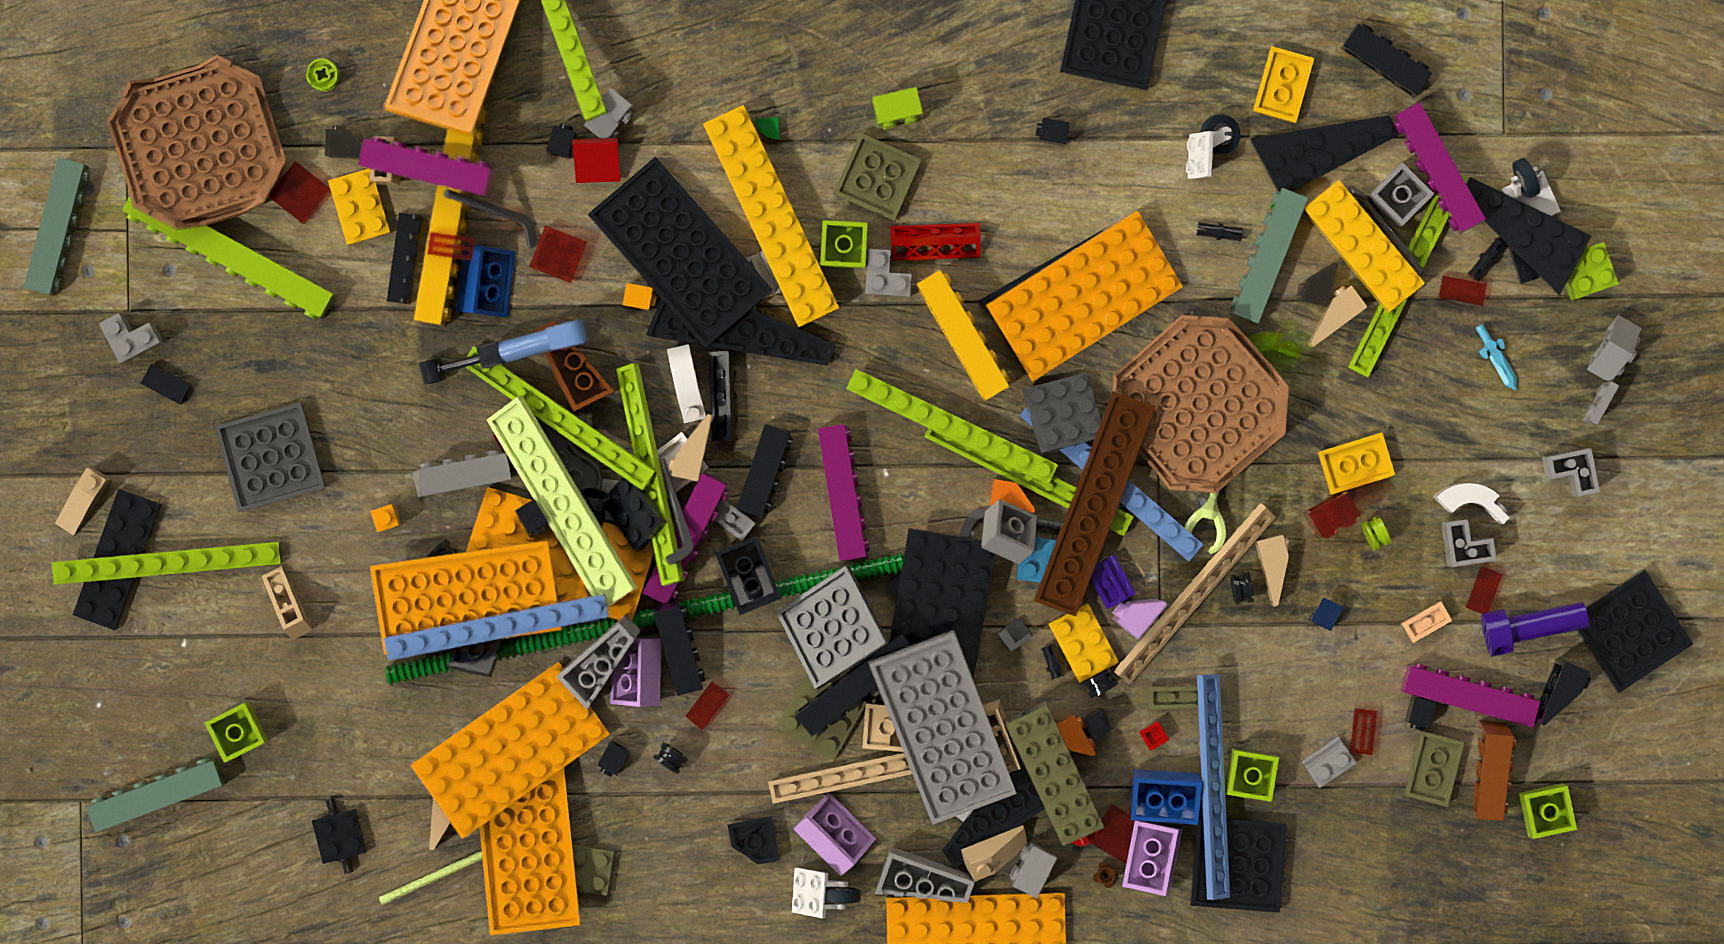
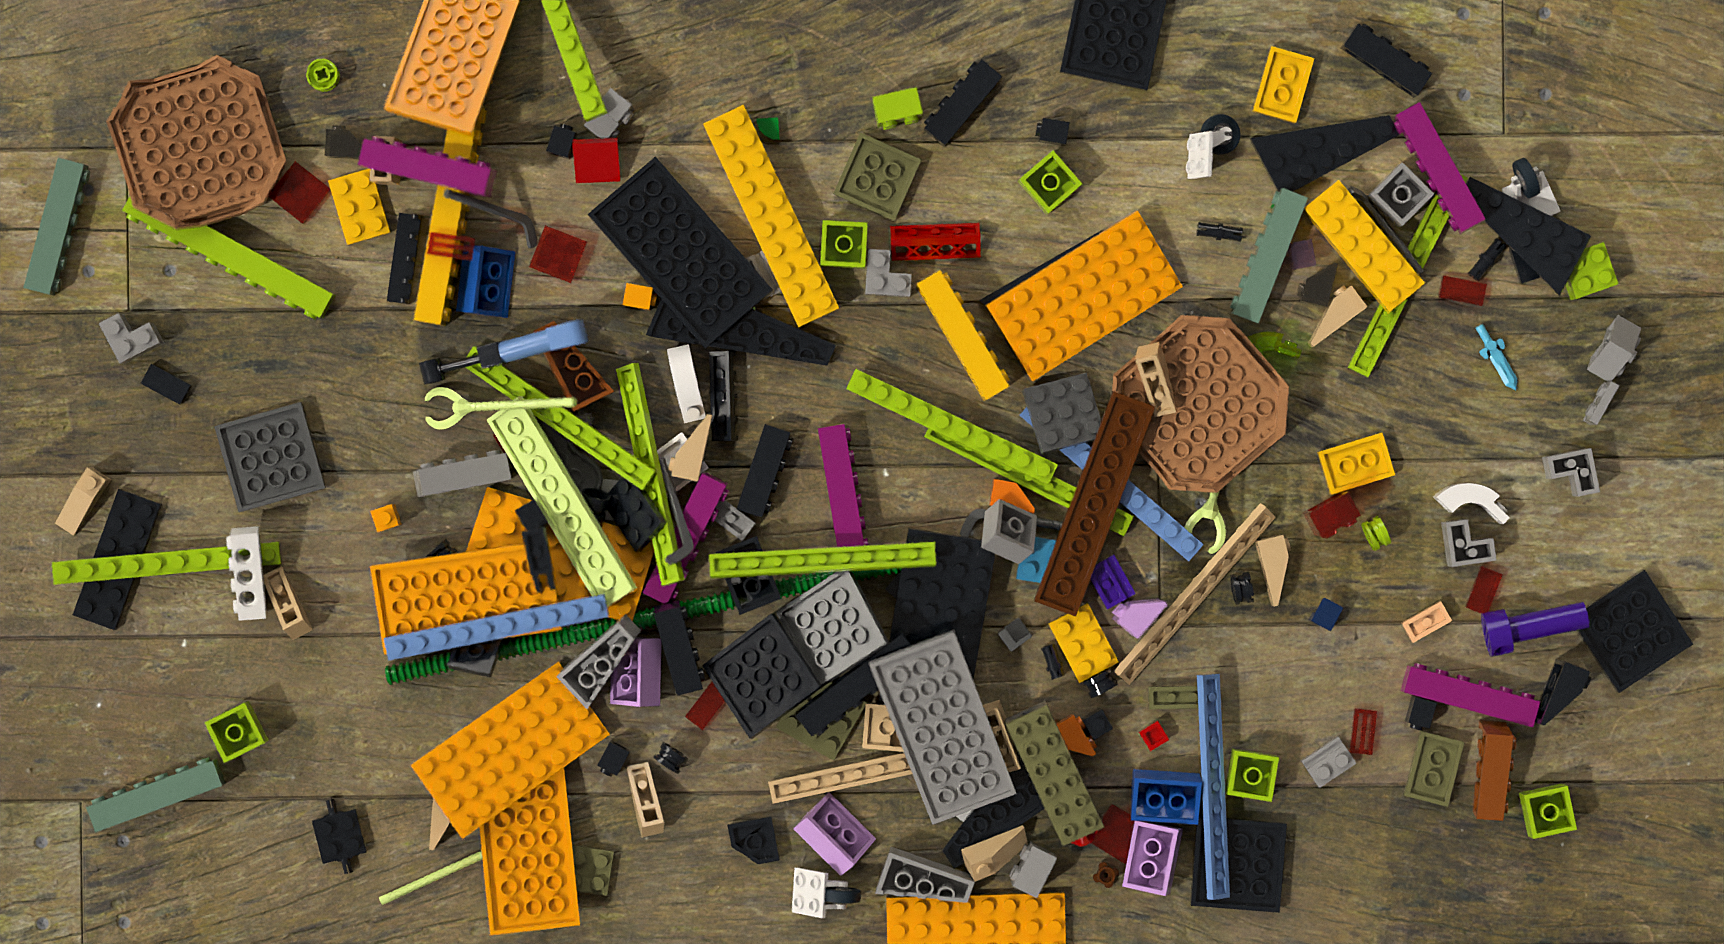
none -> white brick [227,526,267,621]
none -> yellowish green piece [425,387,576,430]
none -> black hinge [522,527,556,593]
none -> tan slope [626,762,664,837]
none -> black plate [702,613,822,739]
none -> lime plate [709,542,936,578]
none -> black brick [924,59,1002,147]
none -> lime brick [1018,150,1082,215]
none -> tan slope [1135,342,1177,417]
none -> panel [1288,239,1316,271]

